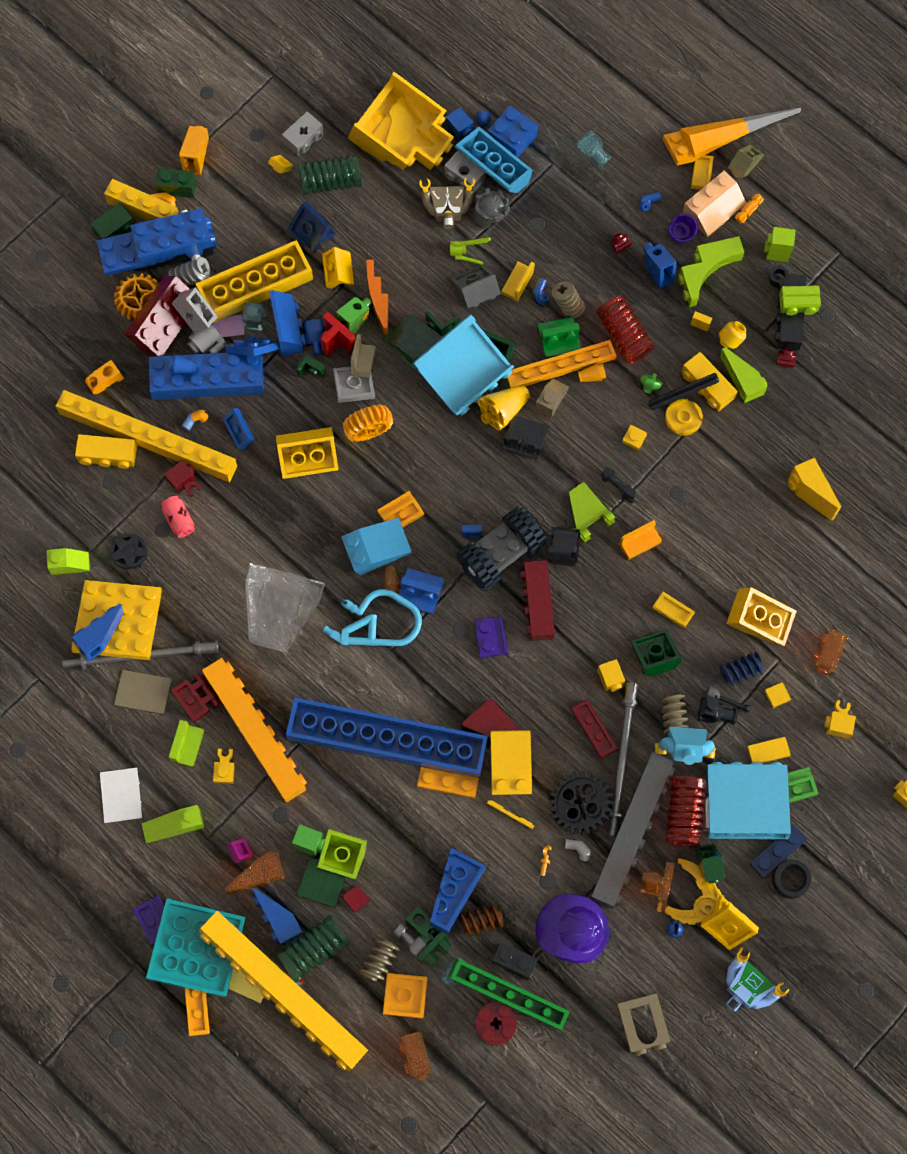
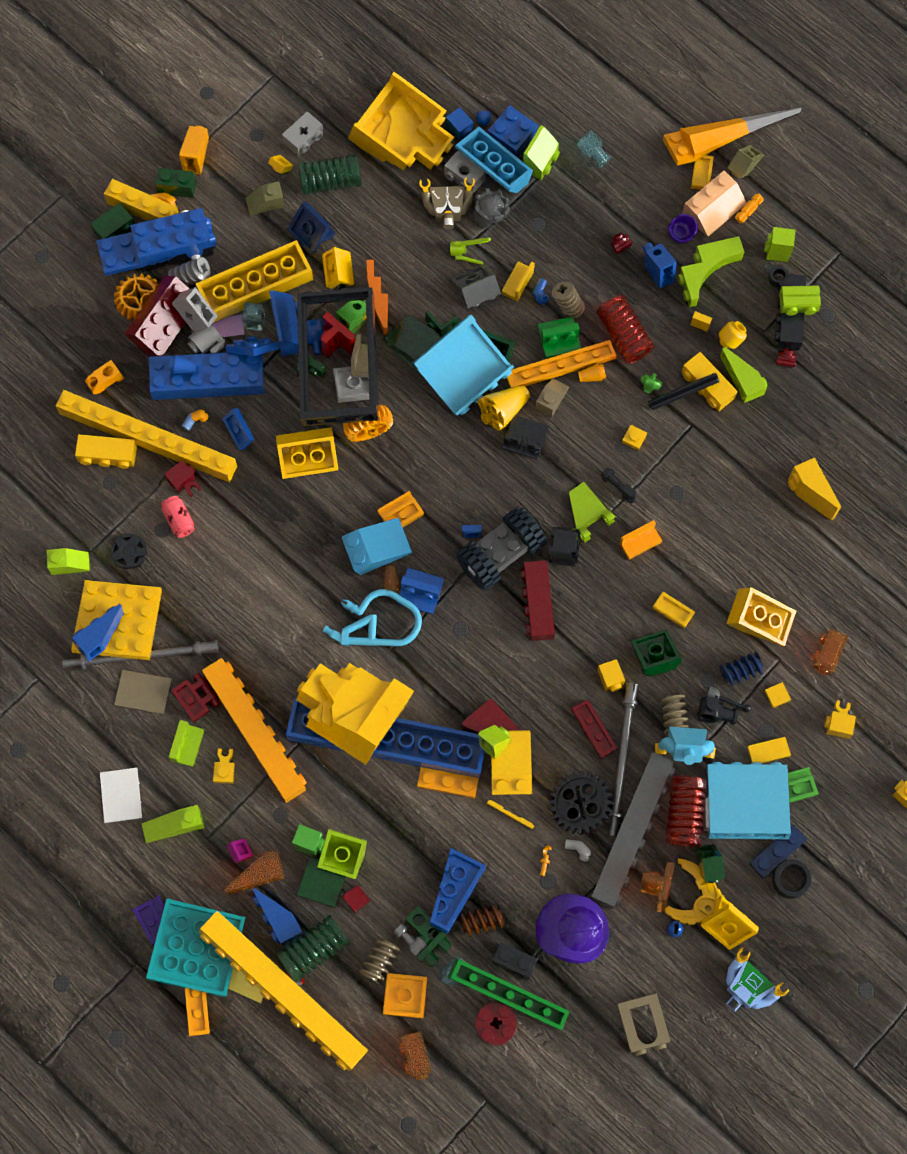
clear wedge [245,563,325,653] -> none
dark purple plate [474,616,508,659] -> none
blue arm [639,192,661,212] -> none
yellow tile [665,399,703,436] -> none
none -> olive slope [245,181,285,215]
none -> yellow panel [296,663,414,765]
none -> black door [297,286,379,426]
none -> lime slope [478,725,510,759]
none -> slope [523,125,560,180]

